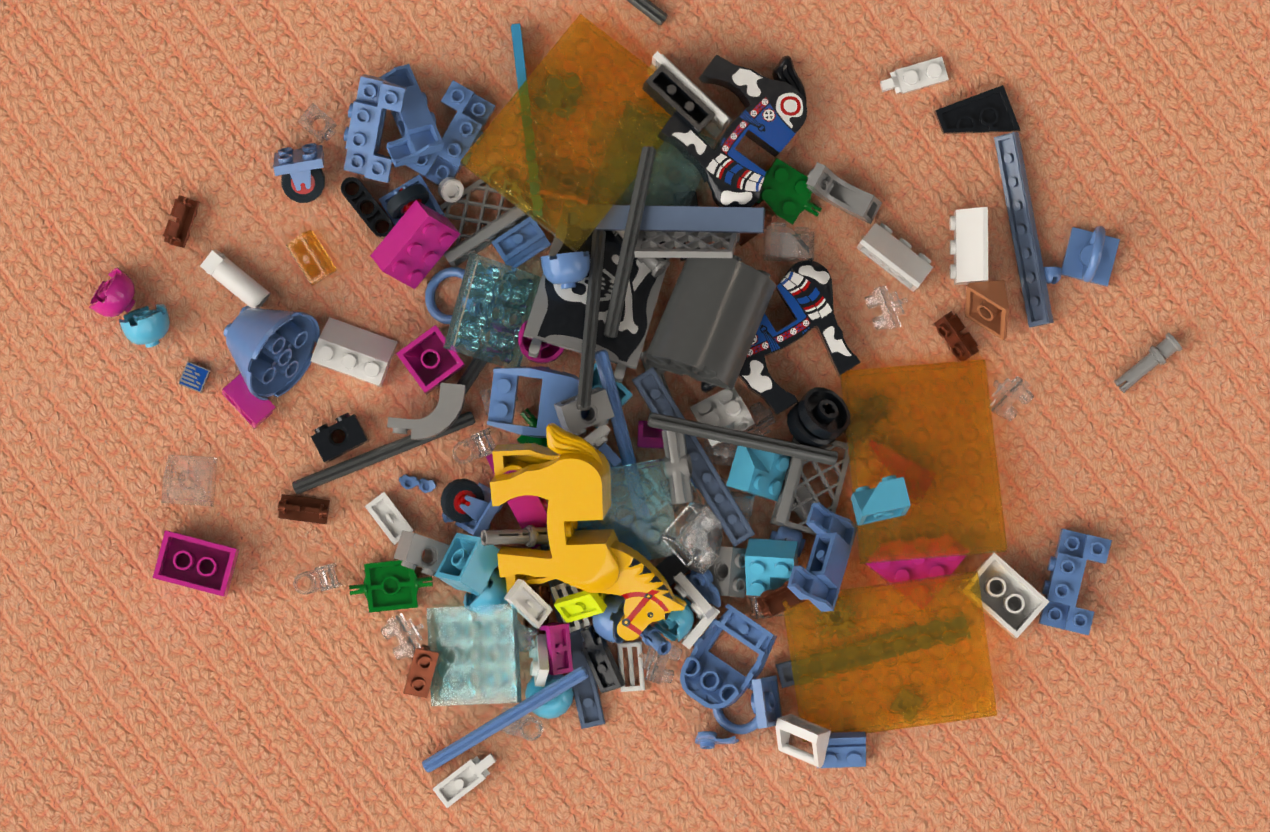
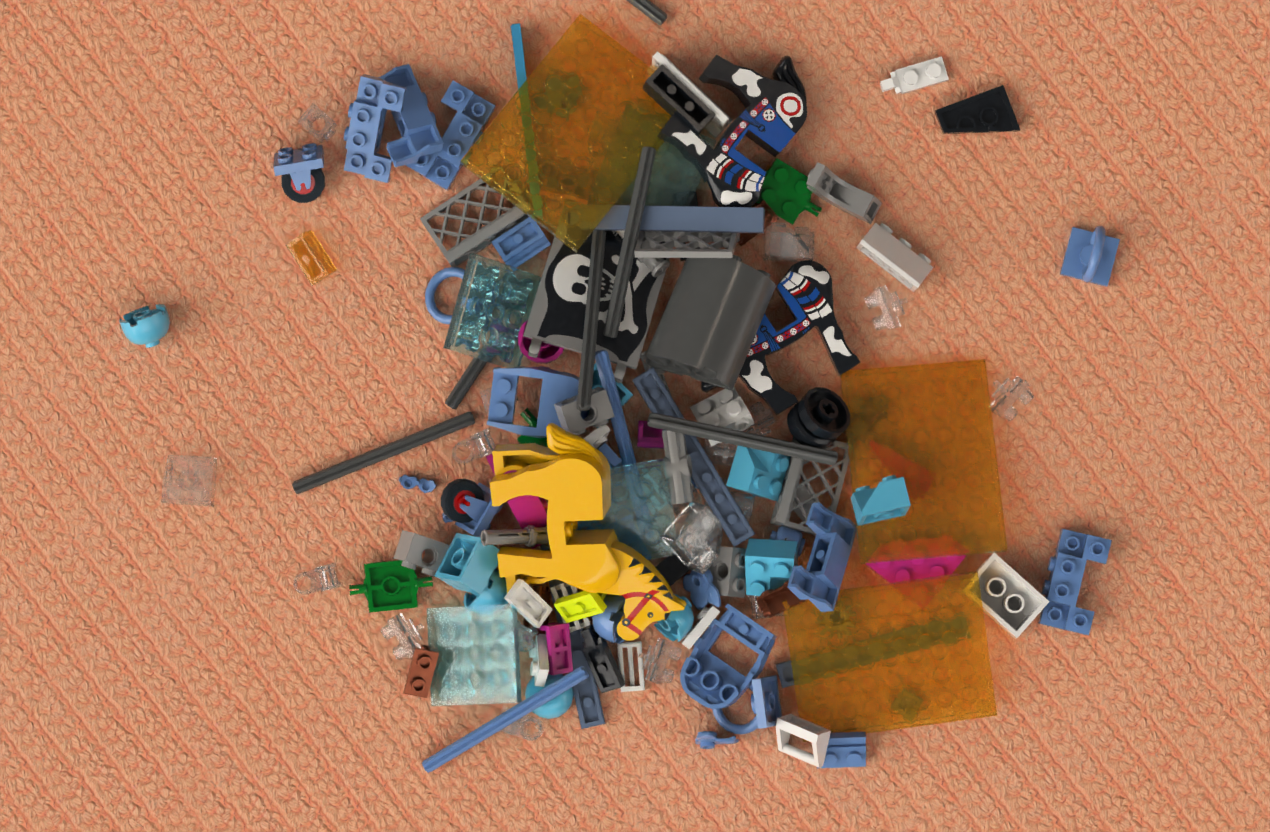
dark pink cylinder [89,268,136,317] -> none
dark pink brick [153,530,240,597] -> none
copper hinge [163,195,200,248] -> none
tile [178,361,211,393] -> none
white piece [200,249,270,308] -> none
dark pink hinge [222,373,276,429] -> none
medium blue cone [223,306,320,400] -> none
copper hinge [278,494,330,524] -> none
white slope [311,317,398,387] -> none
black brick [311,413,369,463] -> none
black beam [341,177,394,239] -> none
white plate [365,492,414,545] -> none
dark pink brick [370,200,460,289] -> none
plate [379,174,445,226] -> none
light grey arch [387,383,466,440] -> none
dark pink slope [396,325,465,395] -> none
white hinge [433,753,497,808] -> none
white tile [438,177,464,203] -> none
medium blue cylinder [540,251,590,289] -> none
medium blue pin [640,624,671,655] -> none
white plate [674,572,715,620] -> none
copper hinge [934,311,979,363] -> none
white slope [949,207,988,285] -> none
nougat slope [965,280,1009,340] -> none
sand blue tile [994,132,1054,327] -> none
medium blue hinge [1044,267,1062,284] -> none
light grey pin [1114,333,1182,393] -> none

